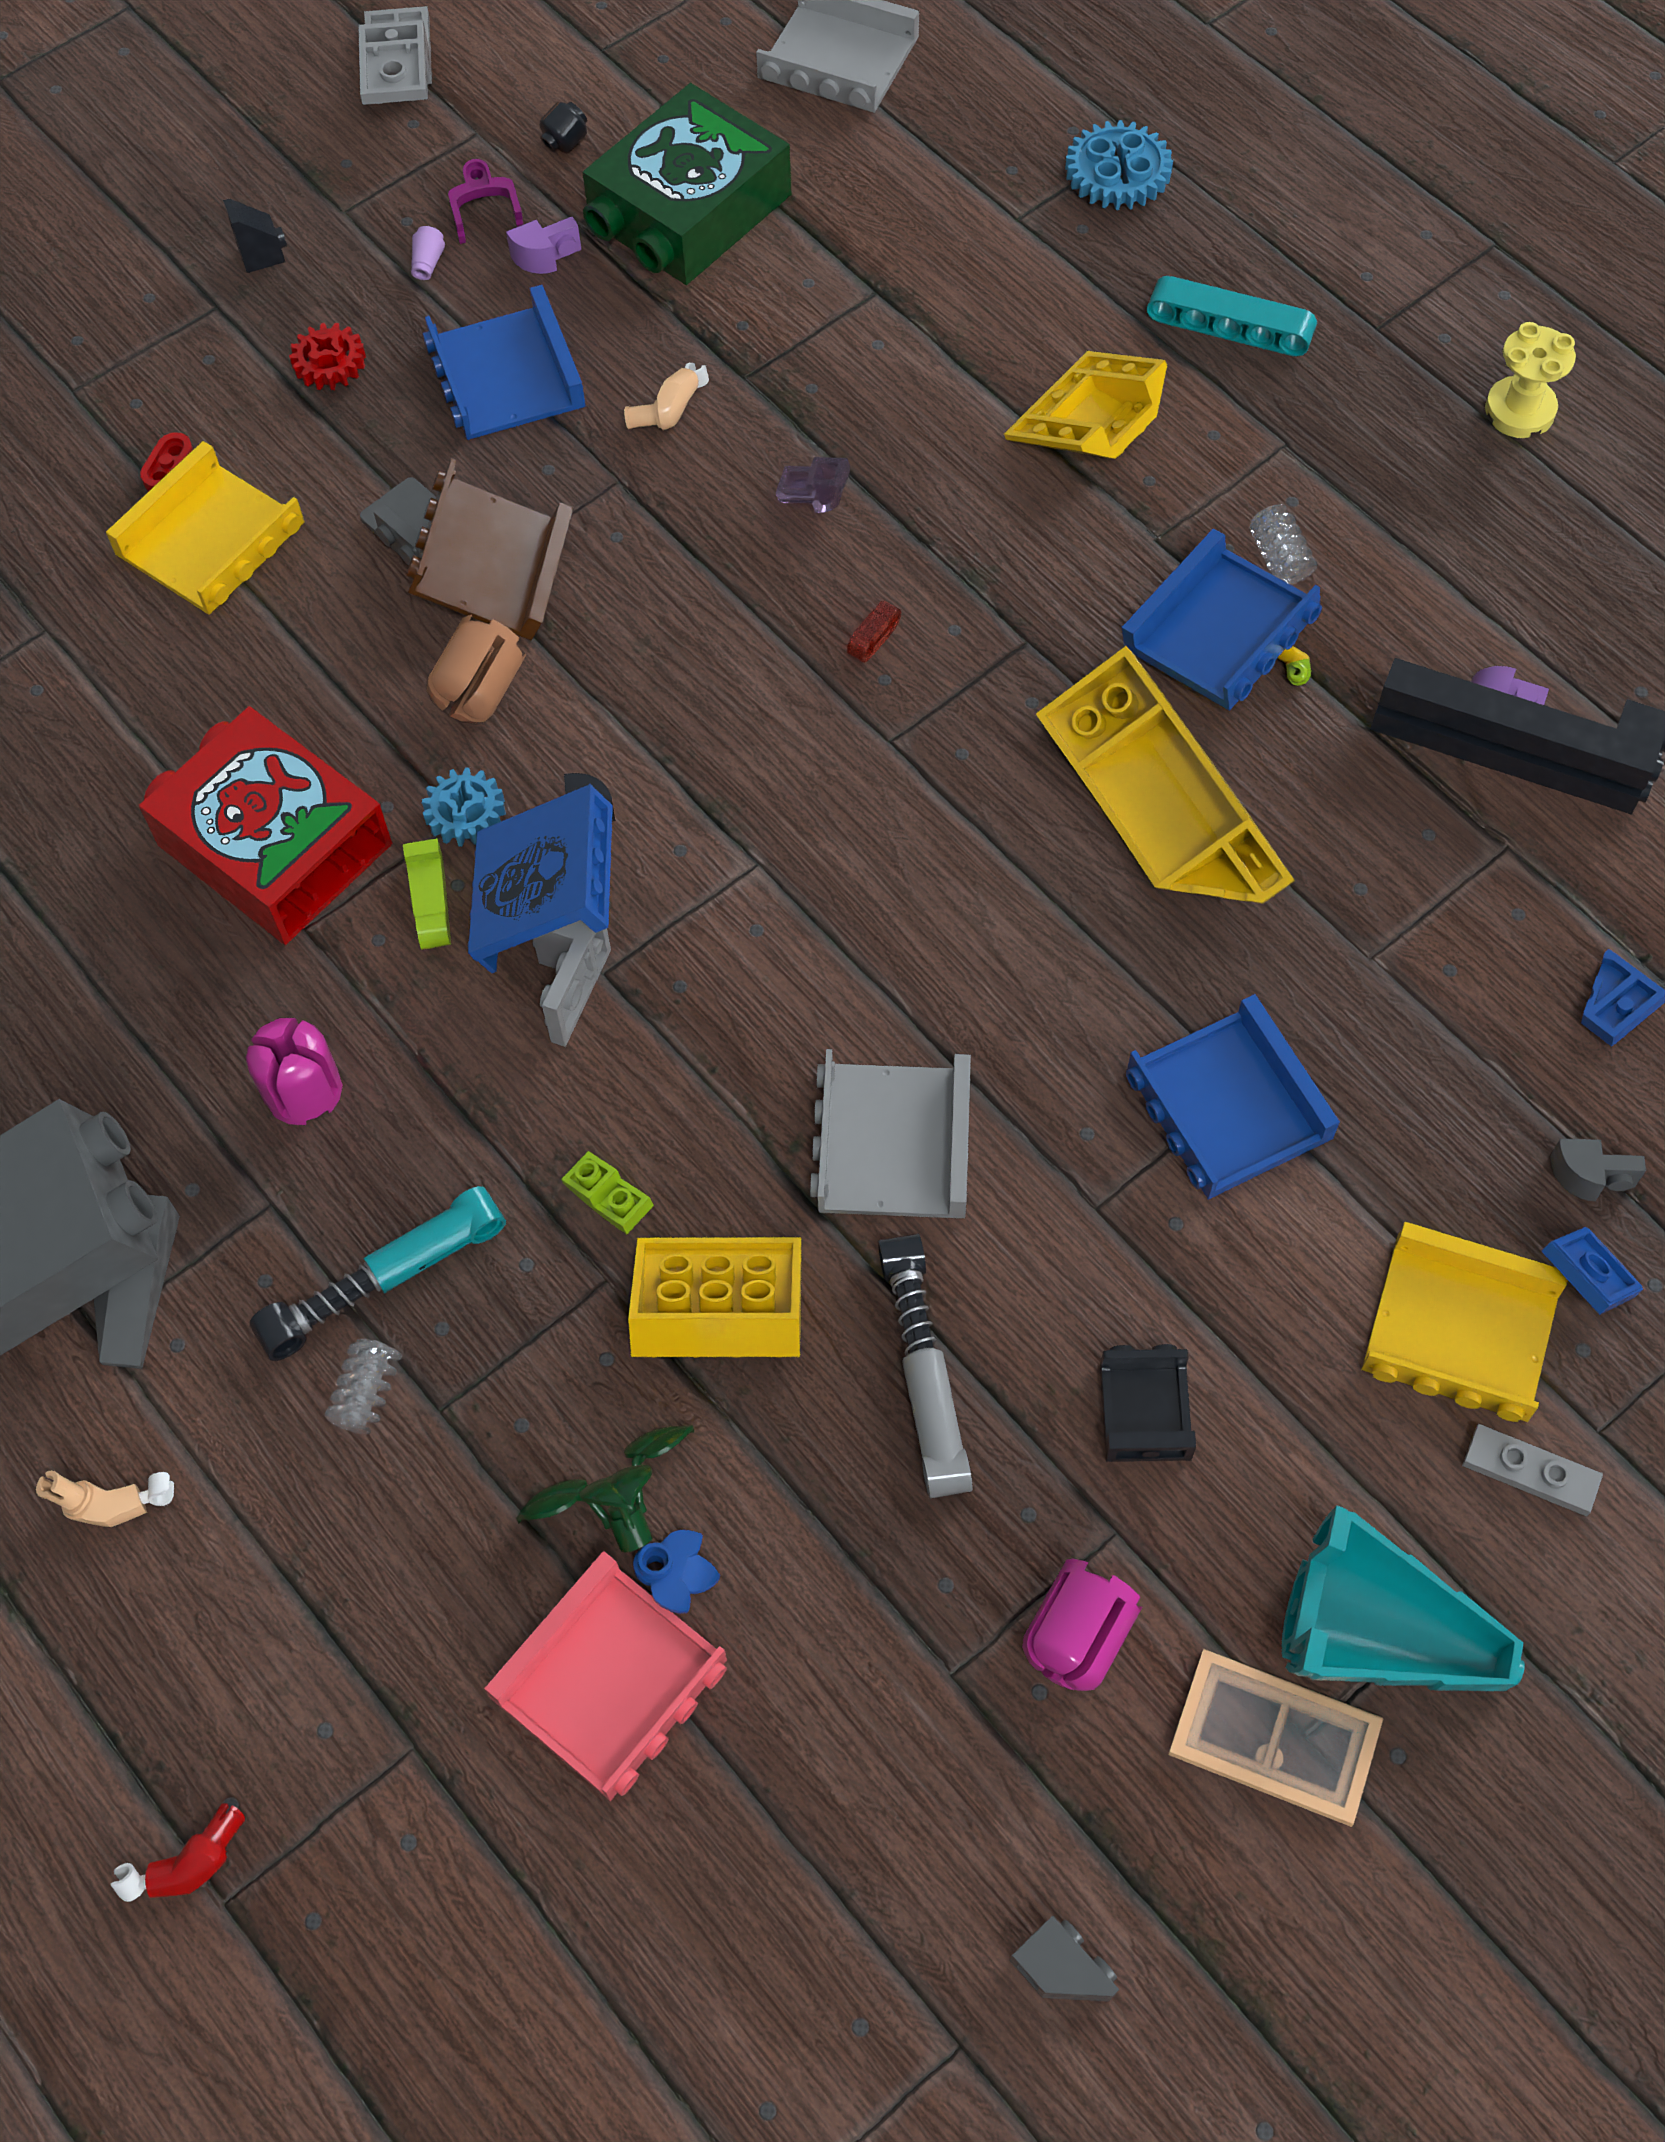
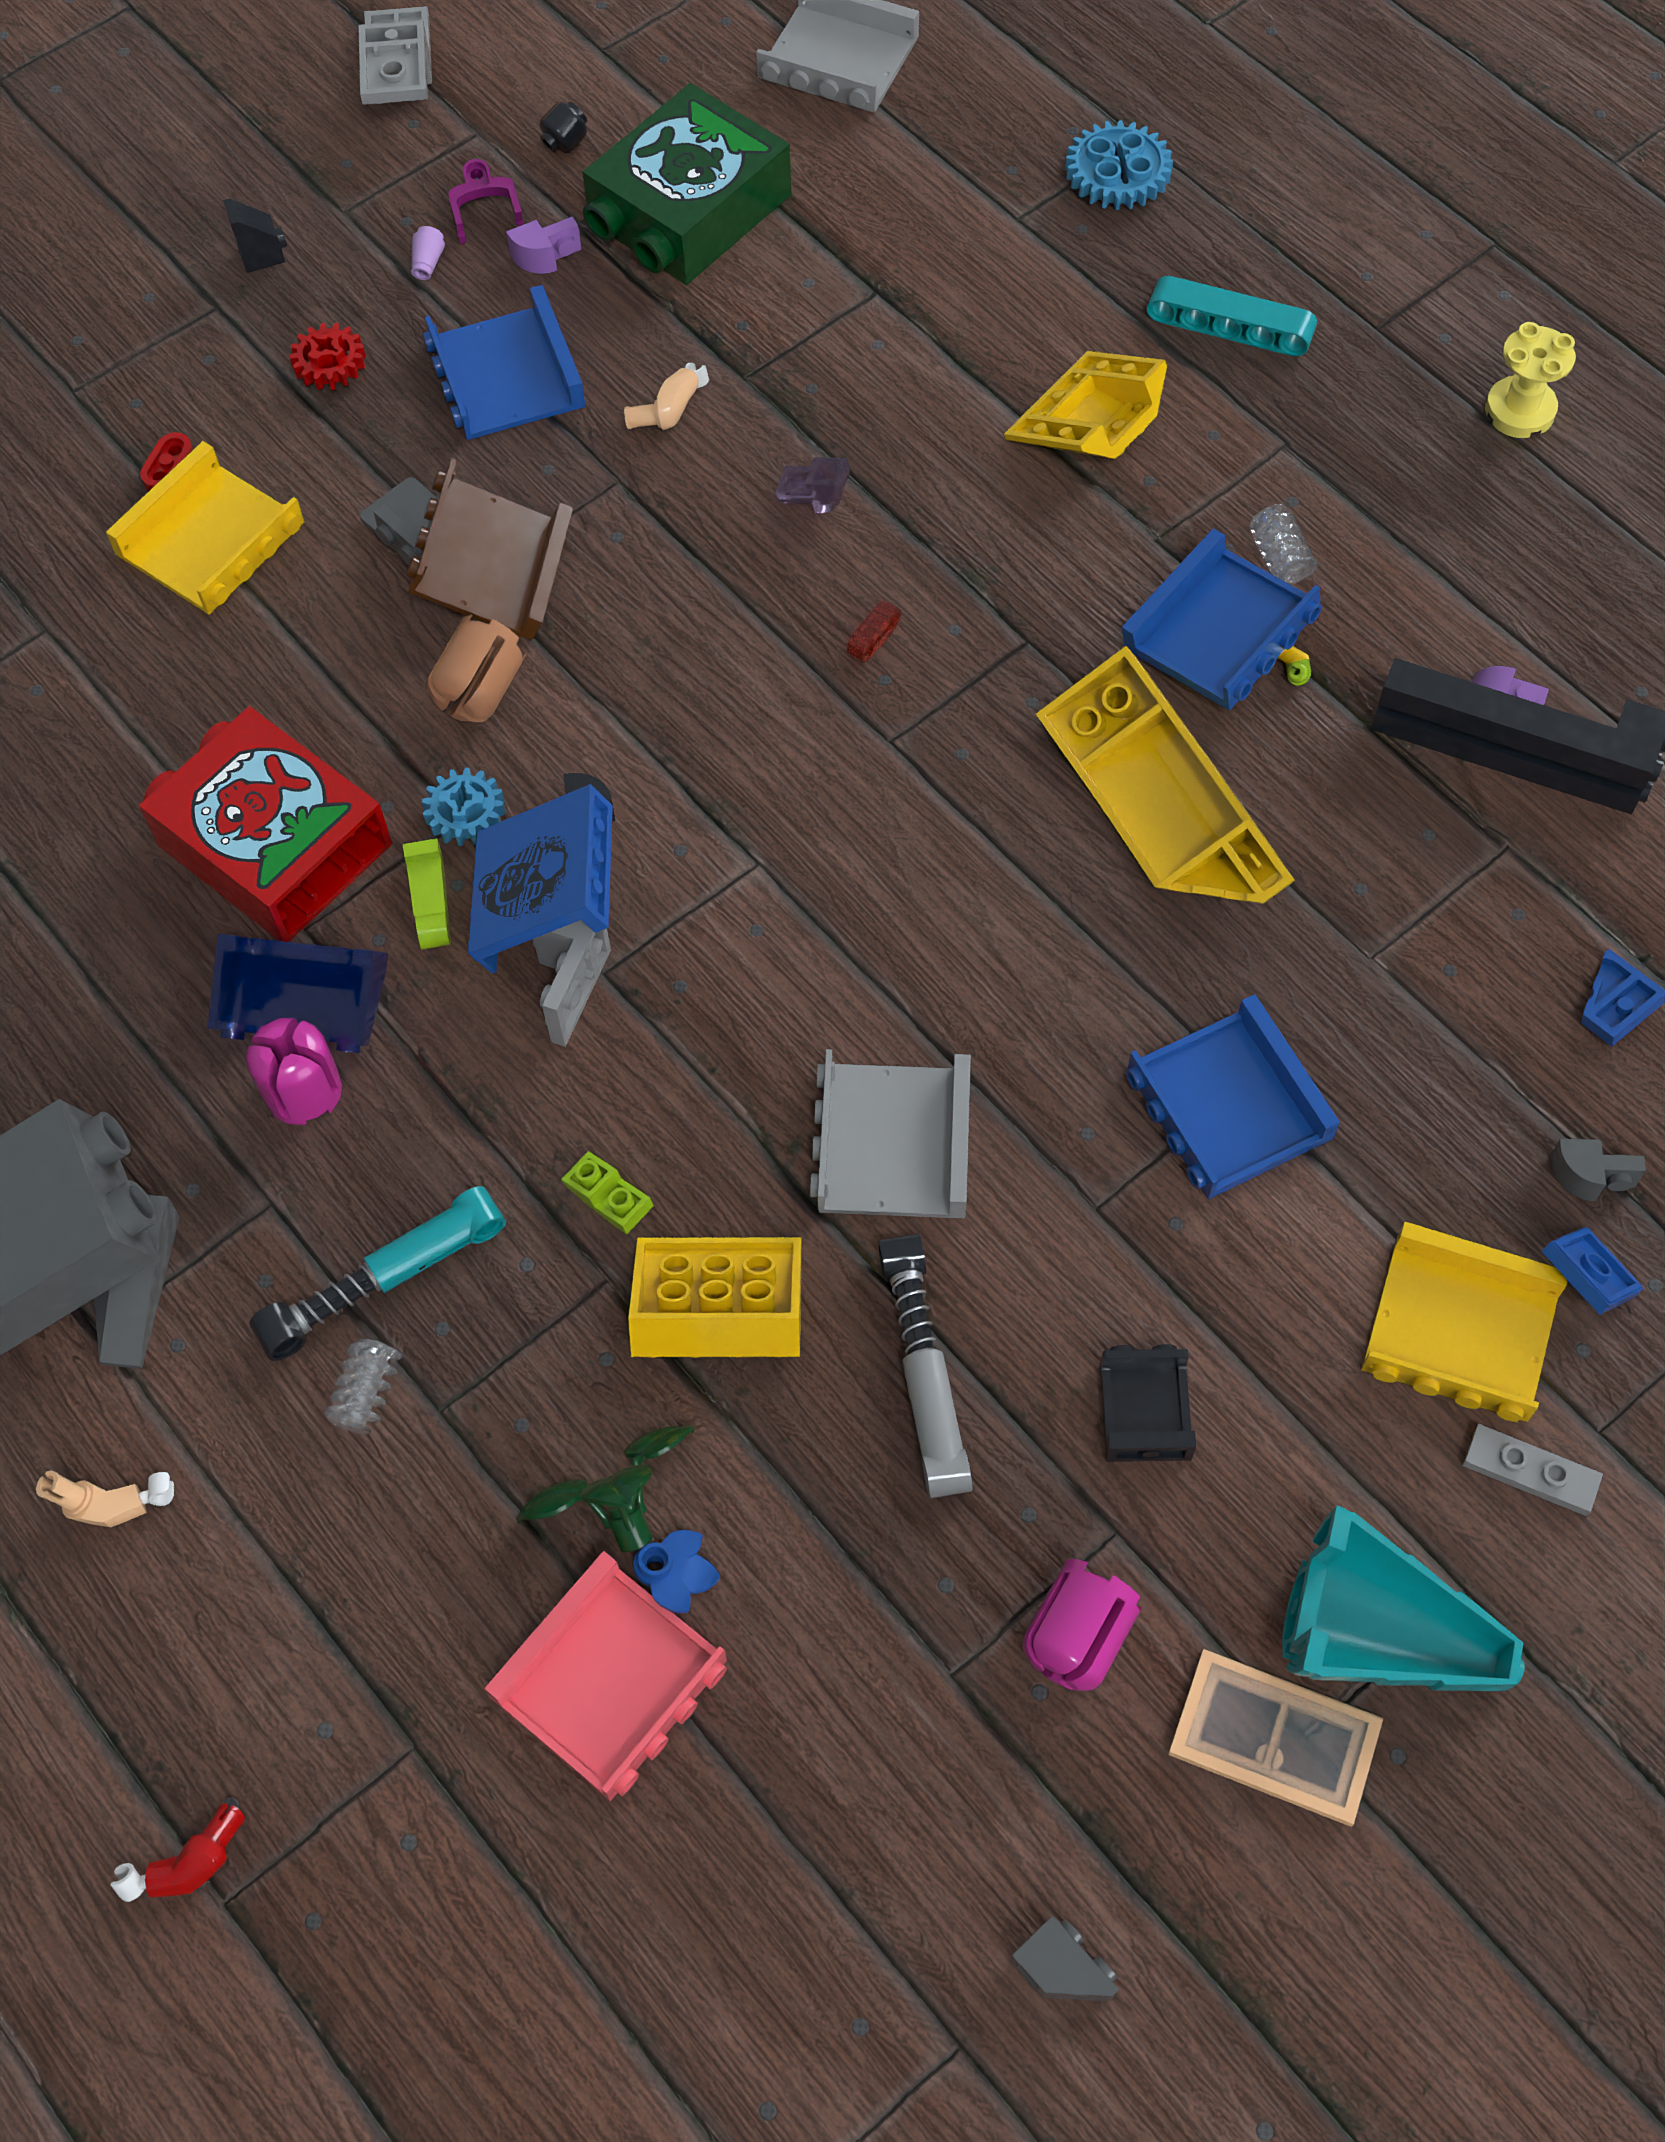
none -> clear blue windscreen [208,934,388,1053]

